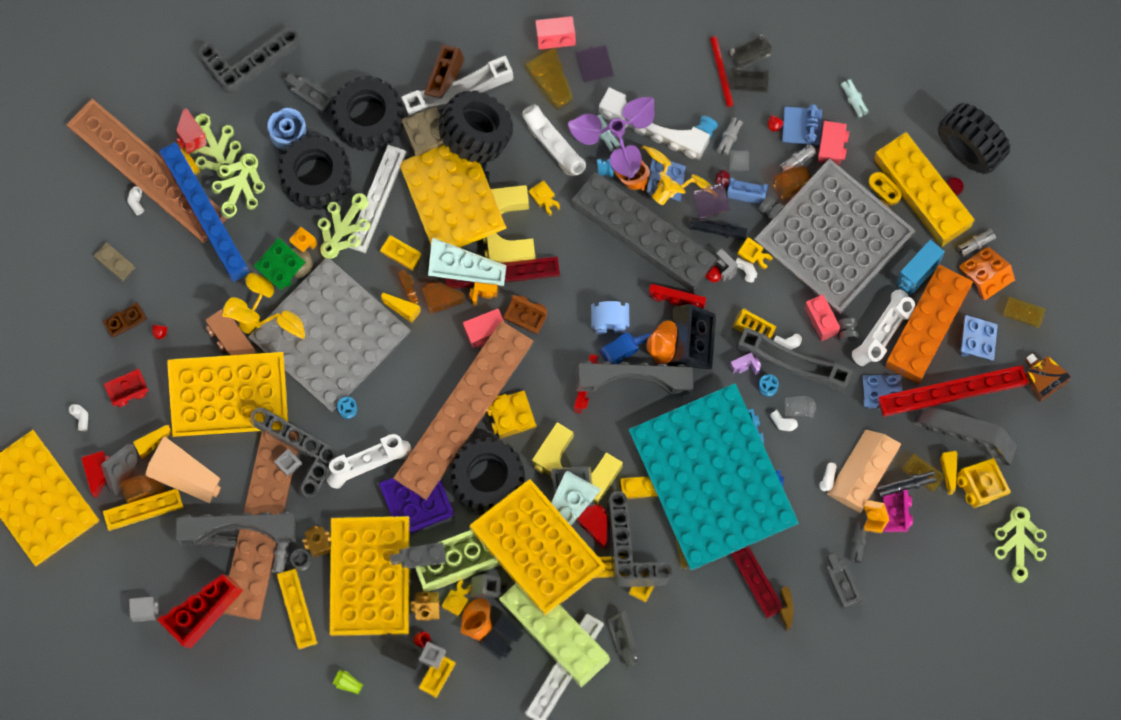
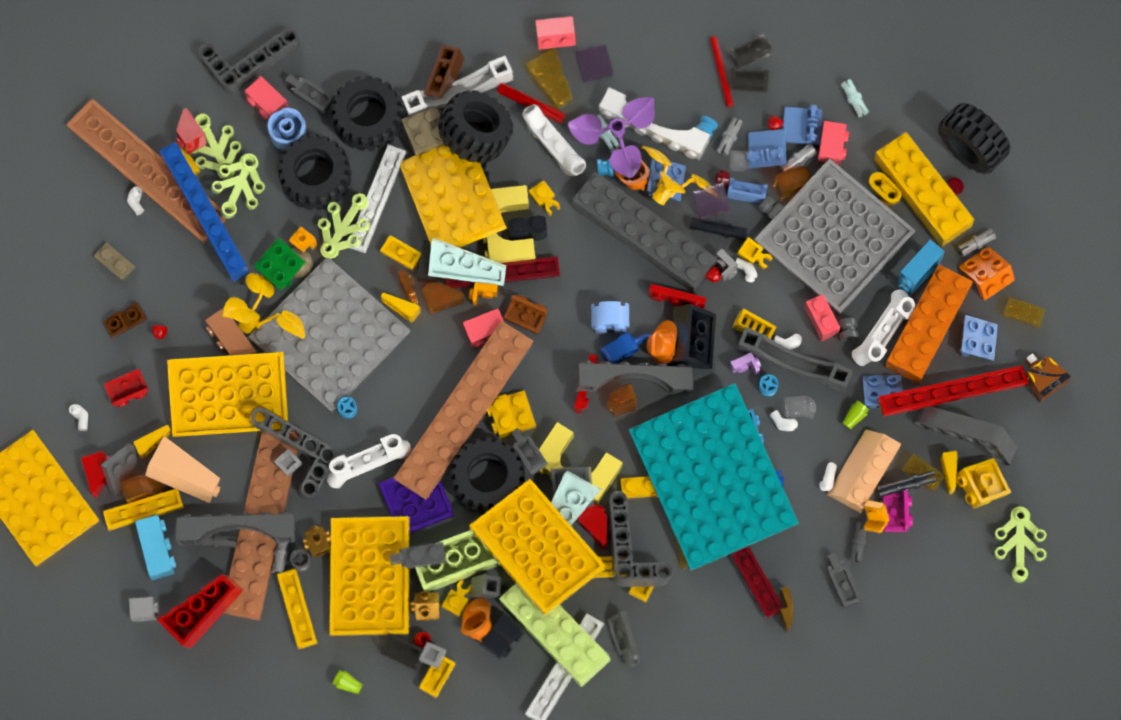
none -> medium azure brick [135,515,176,580]
none -> coral brick [245,76,288,119]
none -> red axle [497,83,565,123]
none -> black brick [508,215,547,241]
none -> dark grey hinge [512,428,548,475]
none -> clear orange slope [606,383,637,417]
none -> medium blue hinge [747,129,786,168]
none -> lime cone [842,400,869,430]

